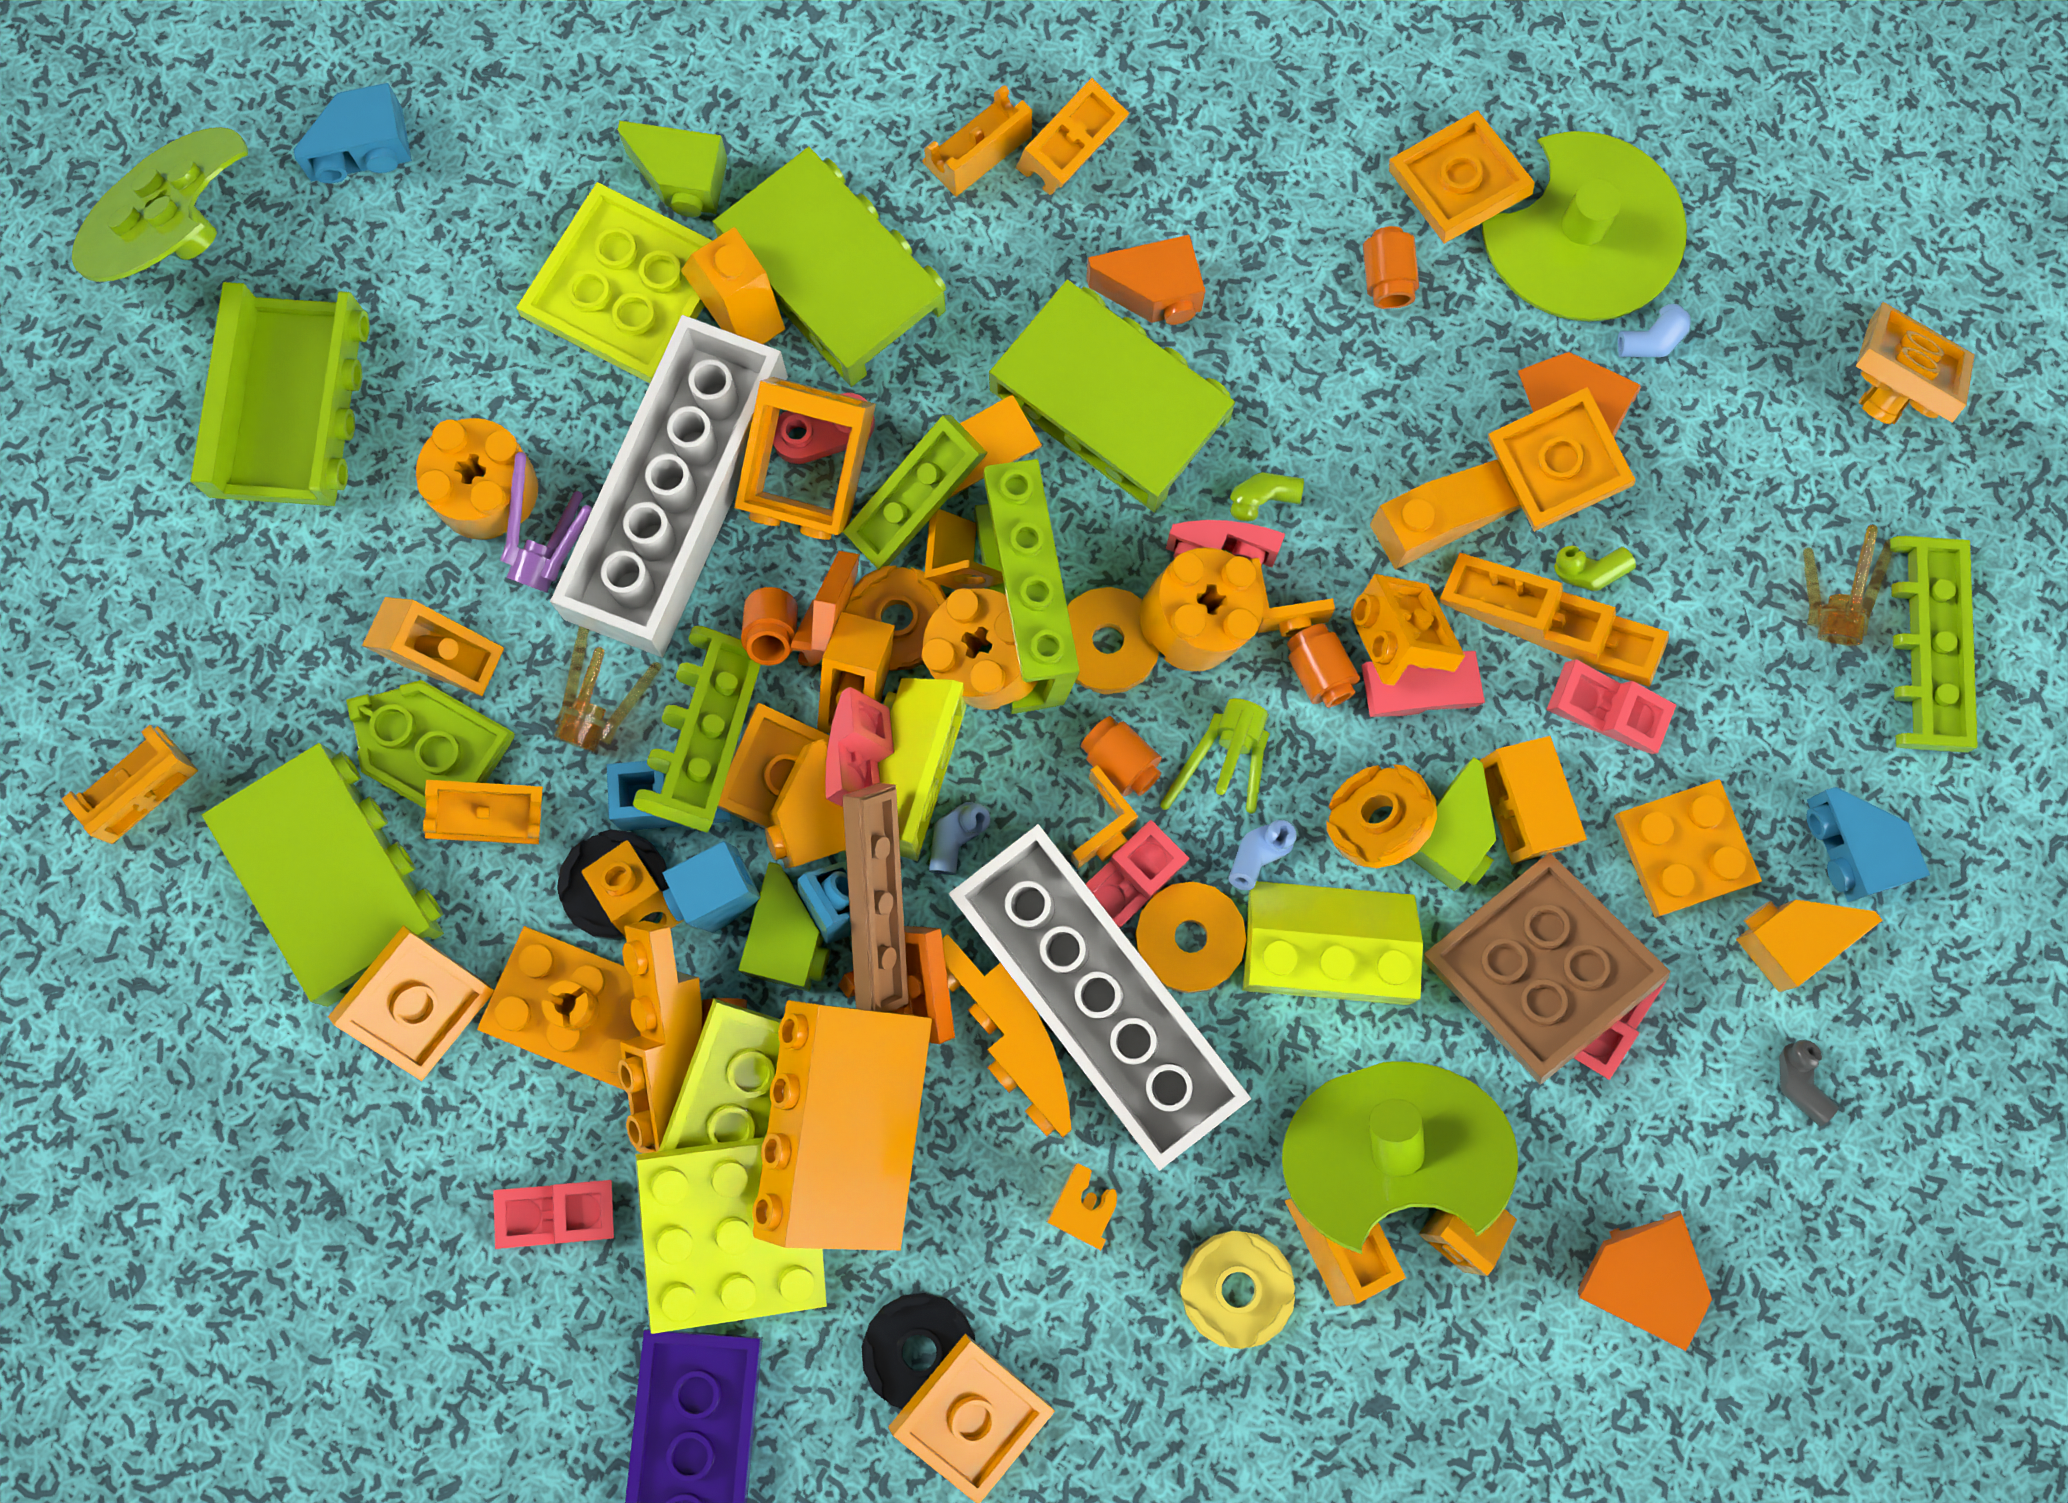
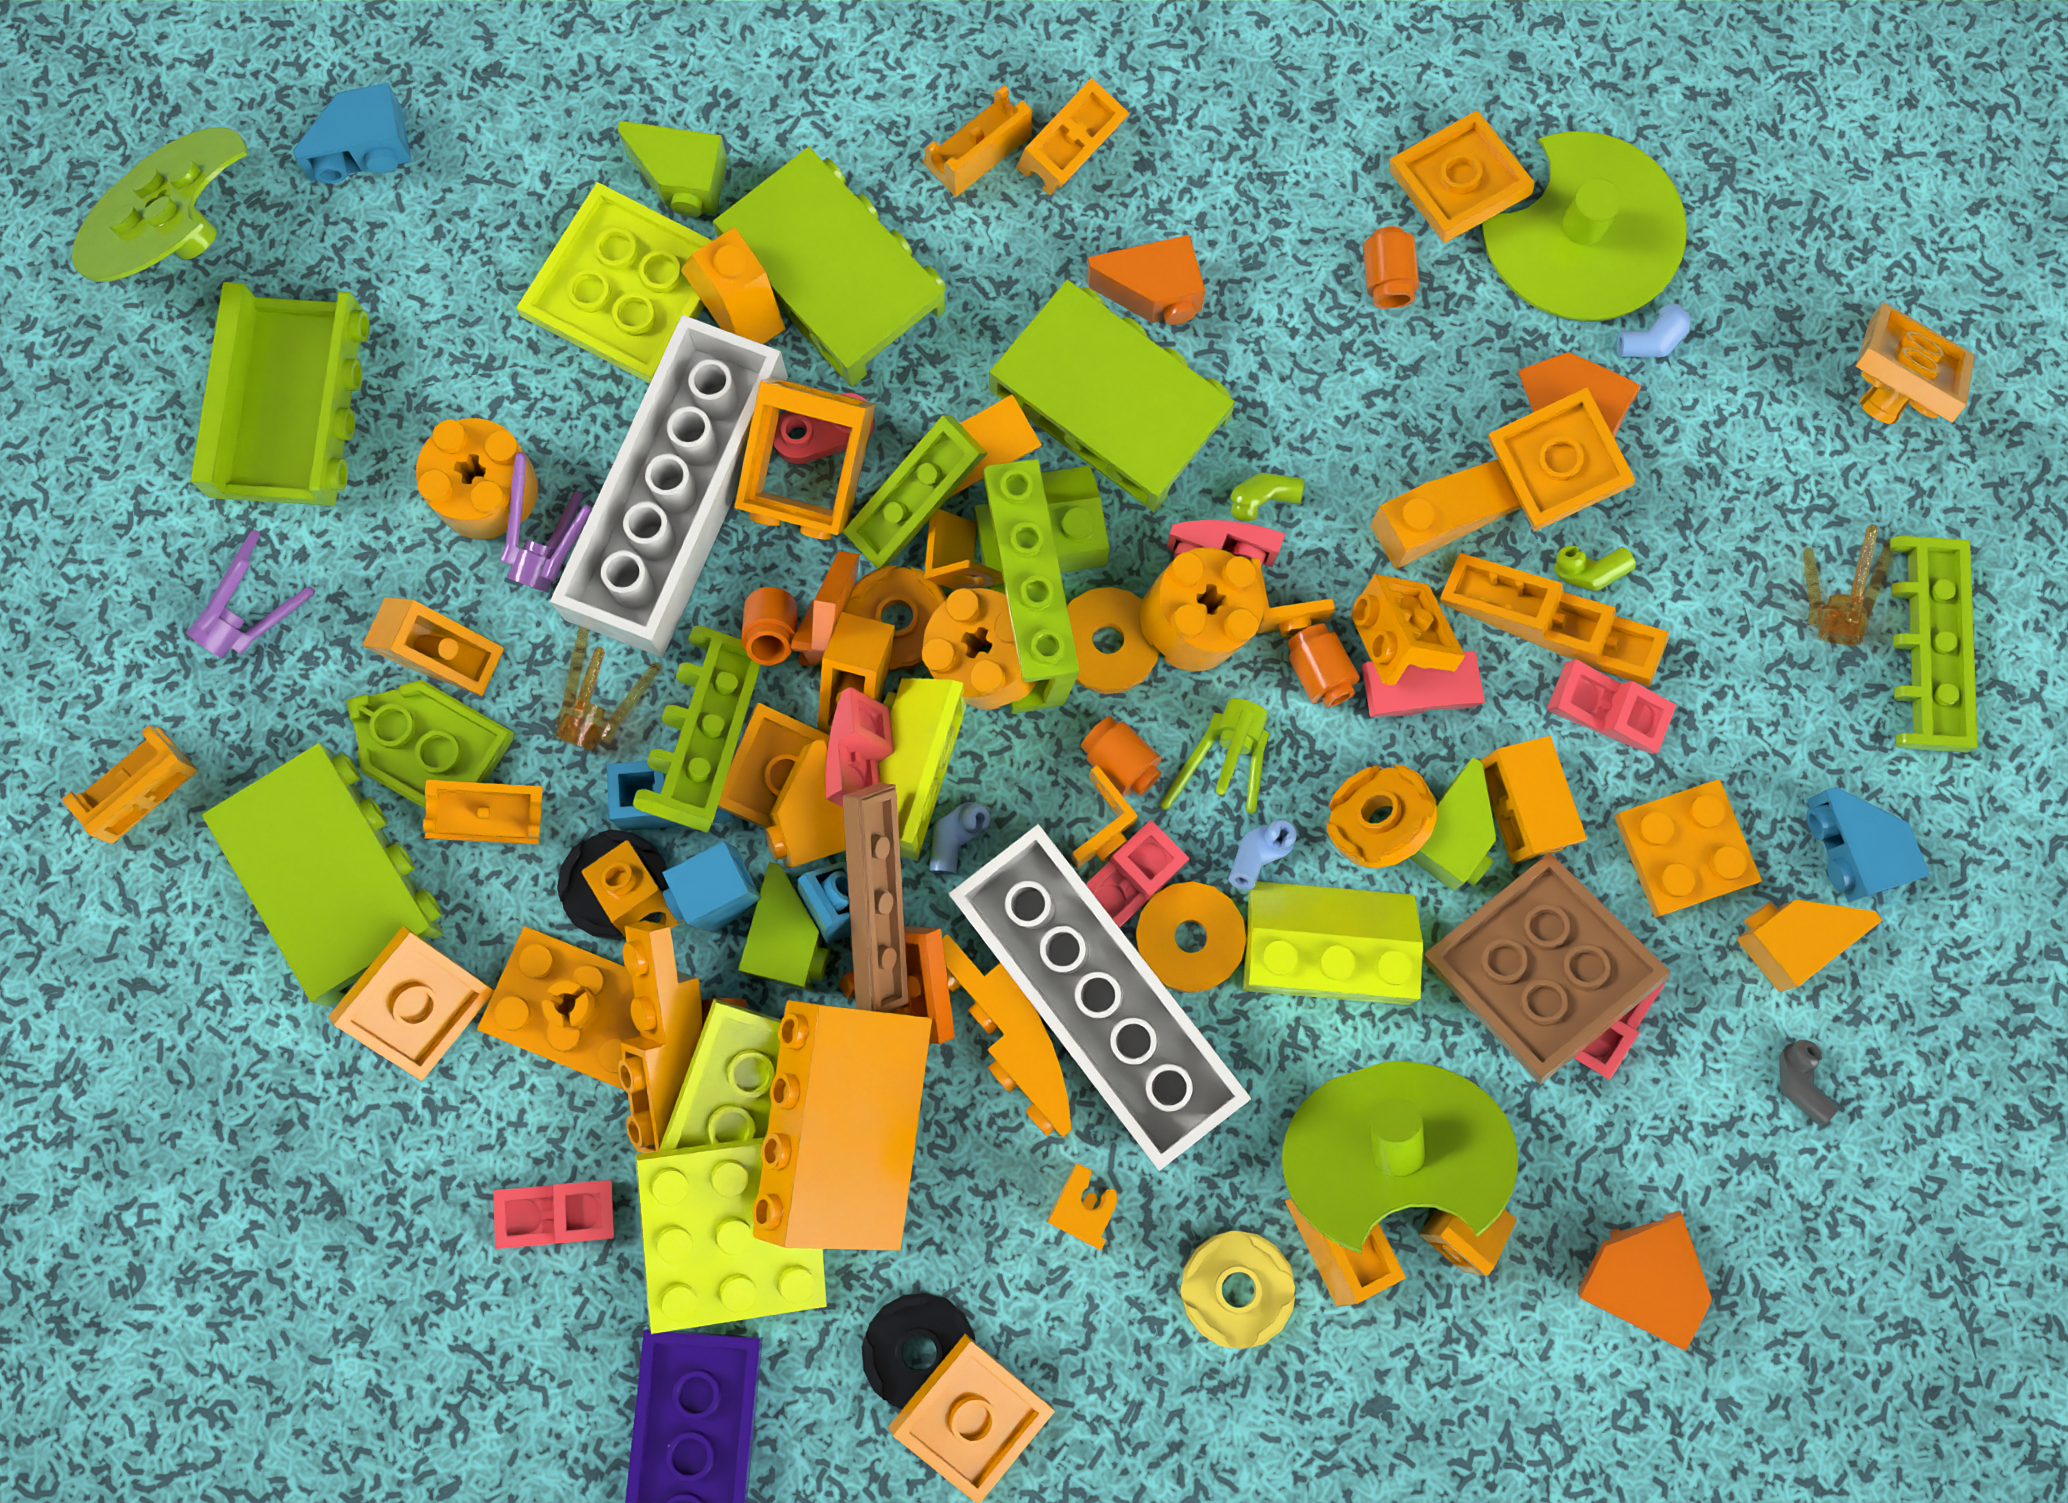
none -> medium lavender plant [186,530,315,659]
none -> lime slope [1041,465,1109,573]

